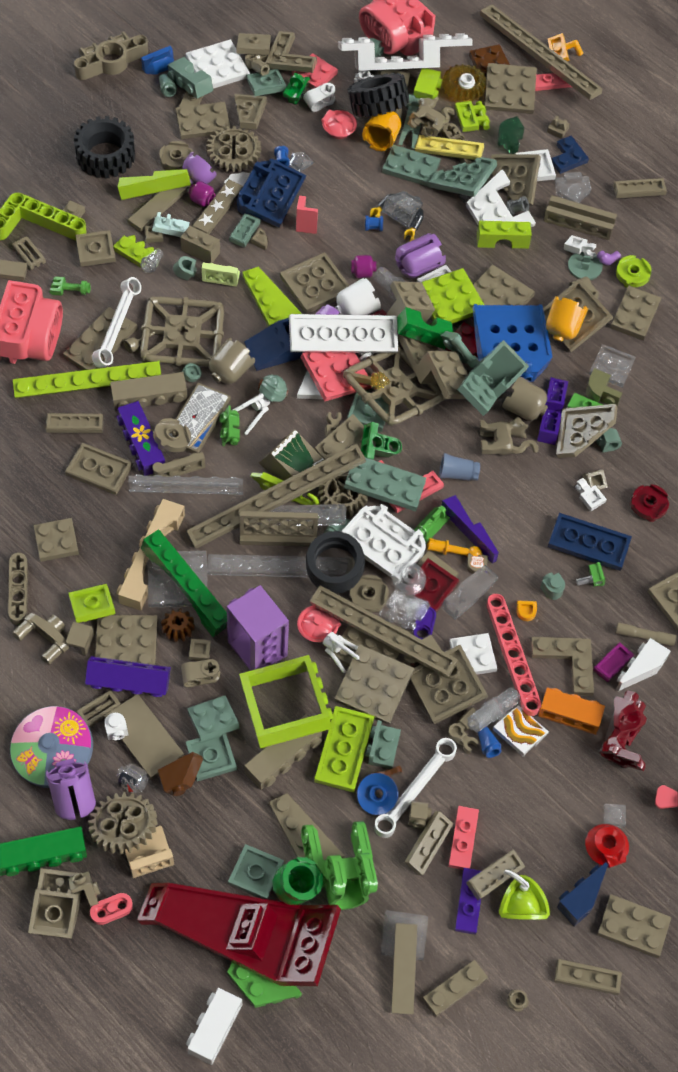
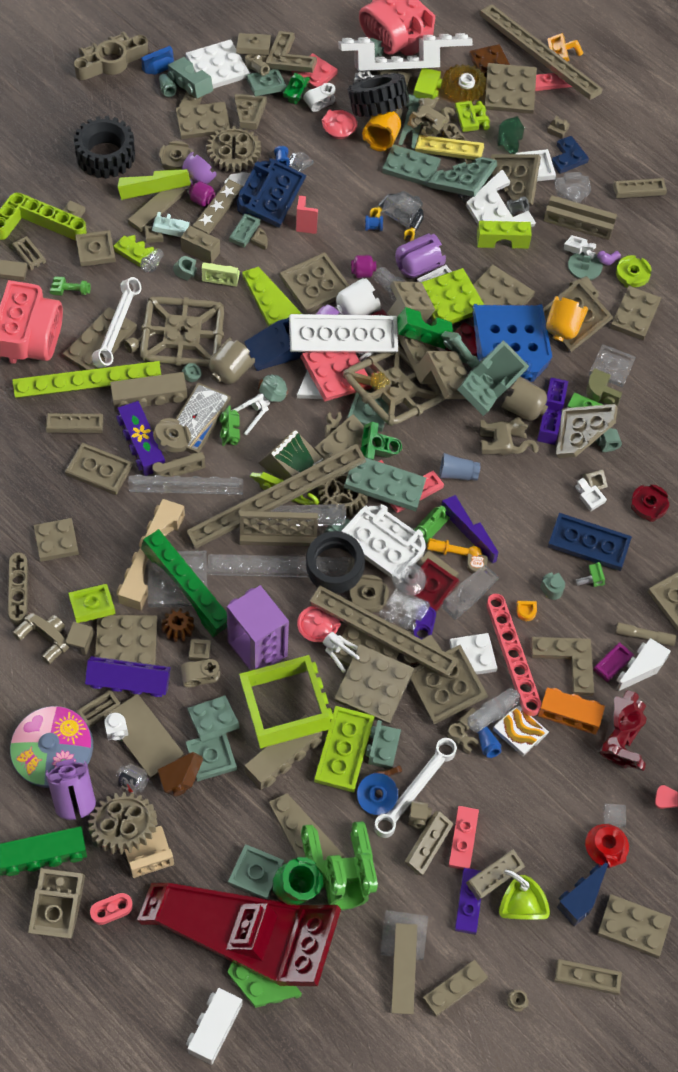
dark tan bracket [68,871,100,906] -> none

